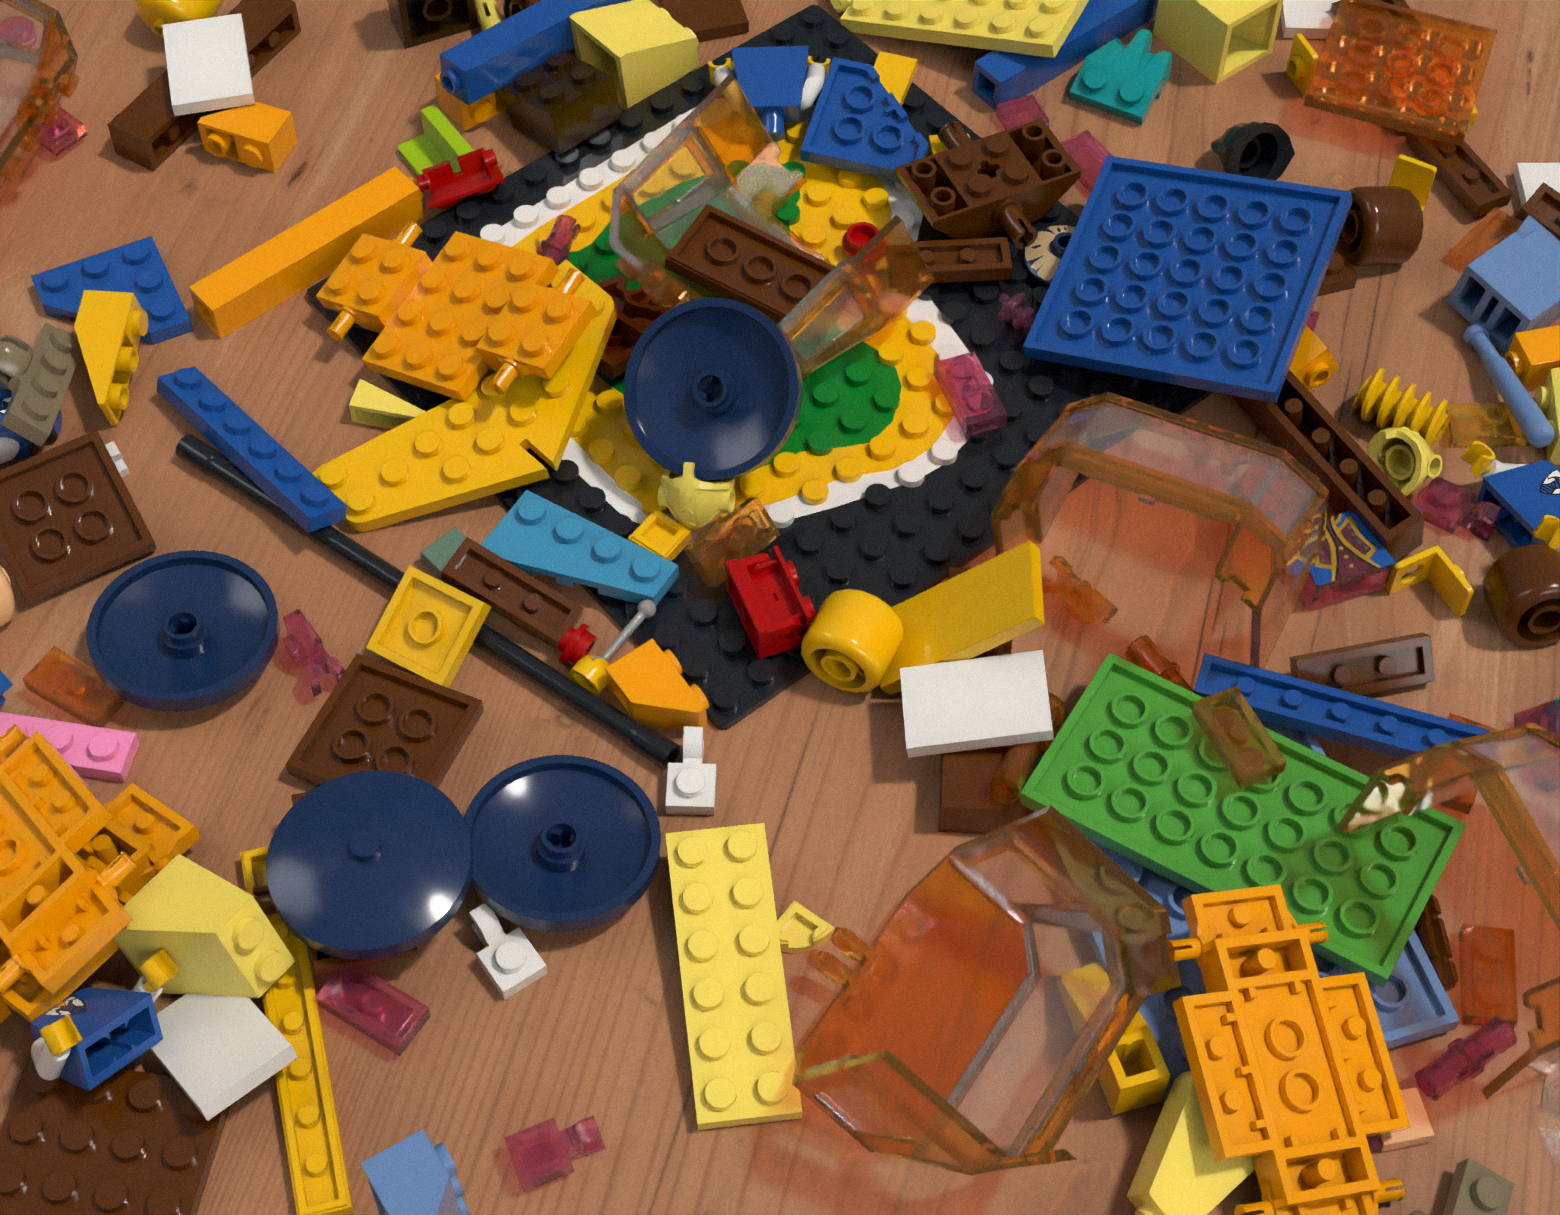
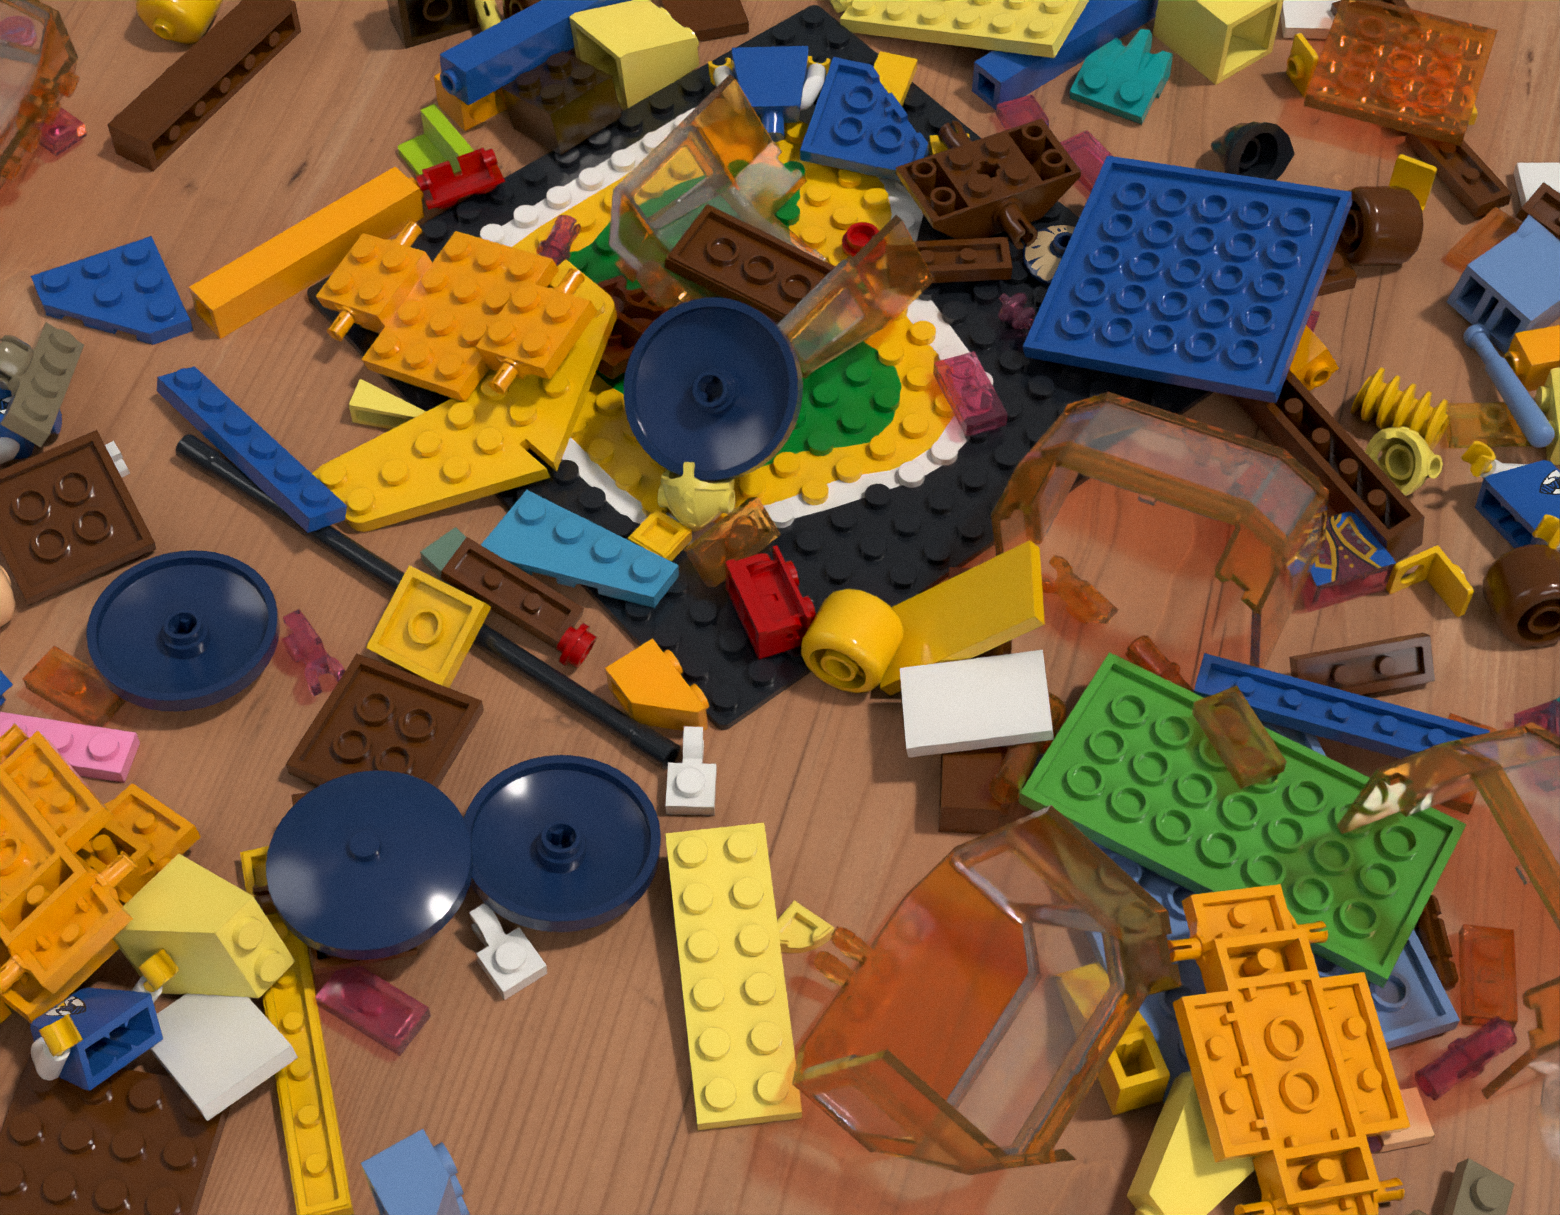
yellow slope [74,290,148,426] -> none
white tile [162,13,255,116] -> none
light orange slope [197,102,298,173] -> none
clear pink plate [504,1115,606,1192] -> none
hinge [569,599,656,696] -> none
clear pink plate [1414,476,1501,542] -> none

